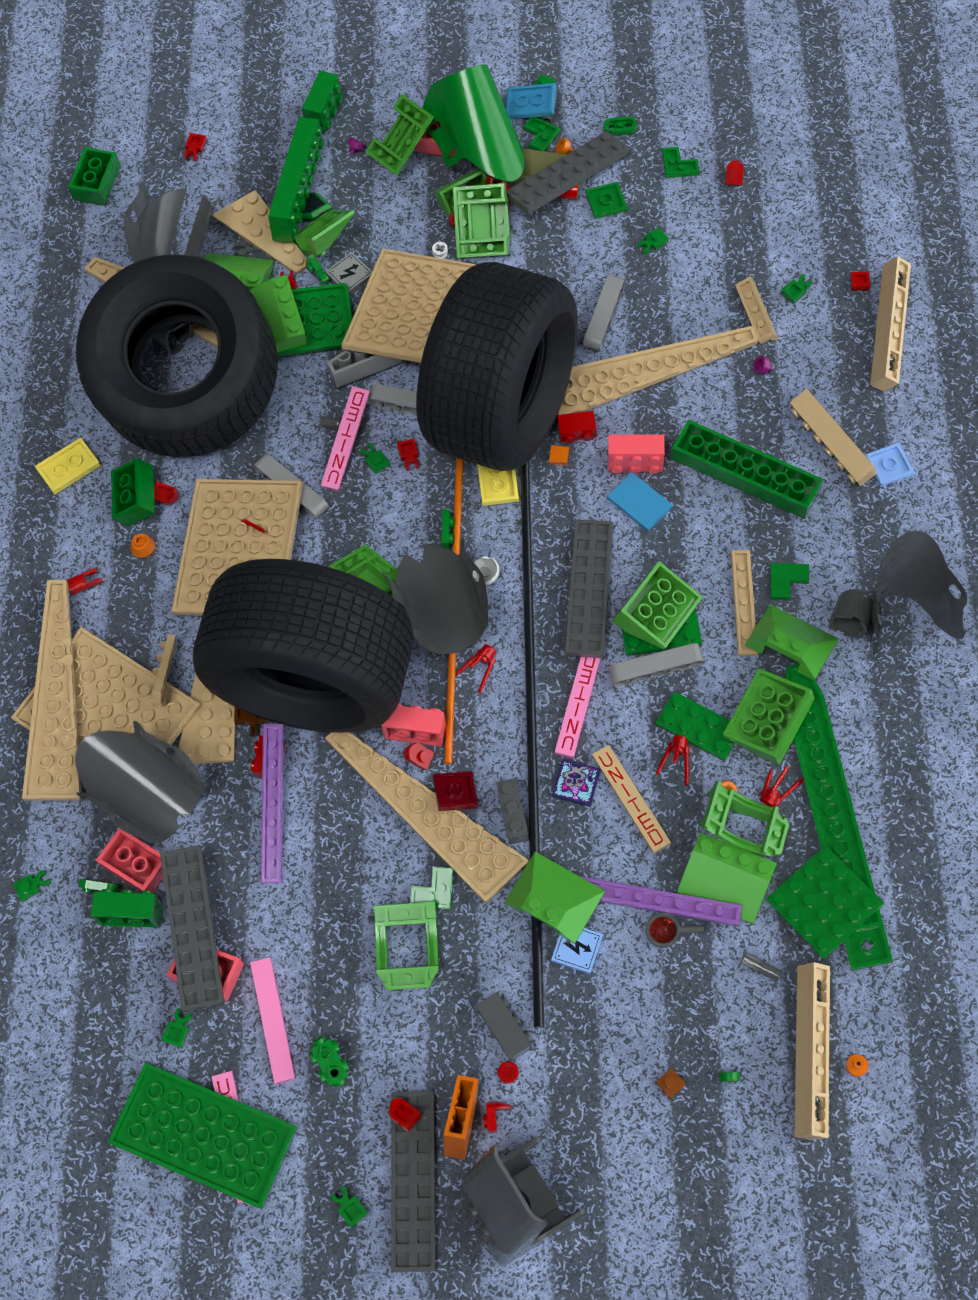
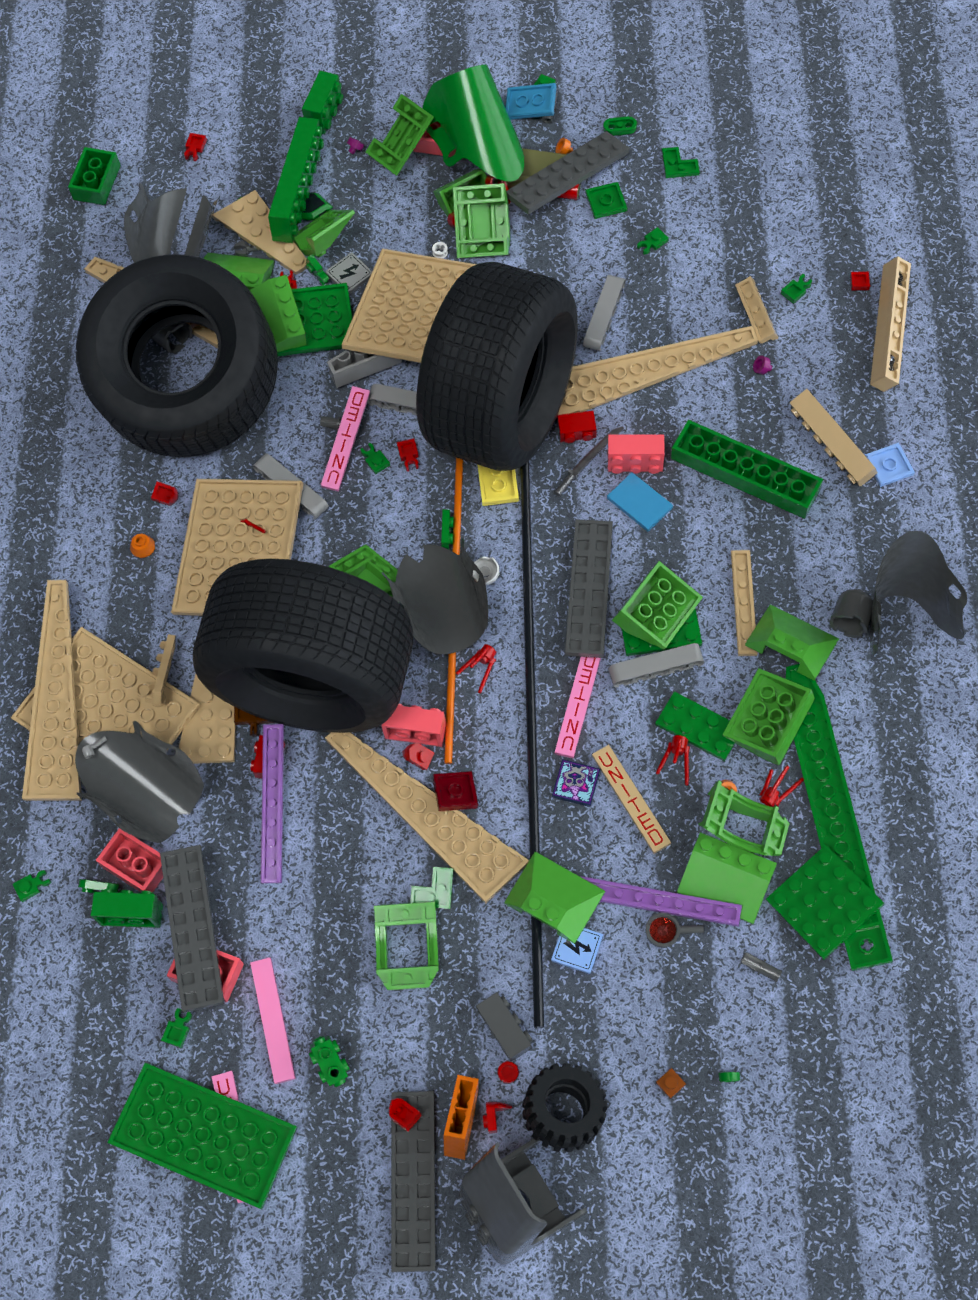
light yellow plate [35,437,101,495] -> none
red hinge [66,567,103,595] -> none
green brick [111,458,155,526] -> none
green plate [331,1186,368,1228] -> none
dark grey brick [496,778,529,845] -> none
green tile [523,117,561,152] -> none
orange tile [549,445,569,466] -> none
red plate [725,160,744,185] -> none
green tile [770,563,809,600] -> none
tan piece [794,962,830,1140] -> none
orange tile [846,1054,868,1077] -> none
none -> light grey hand [82,736,107,759]
none -> black tyre [522,1063,608,1152]
none -> flat silver sword [554,427,624,497]

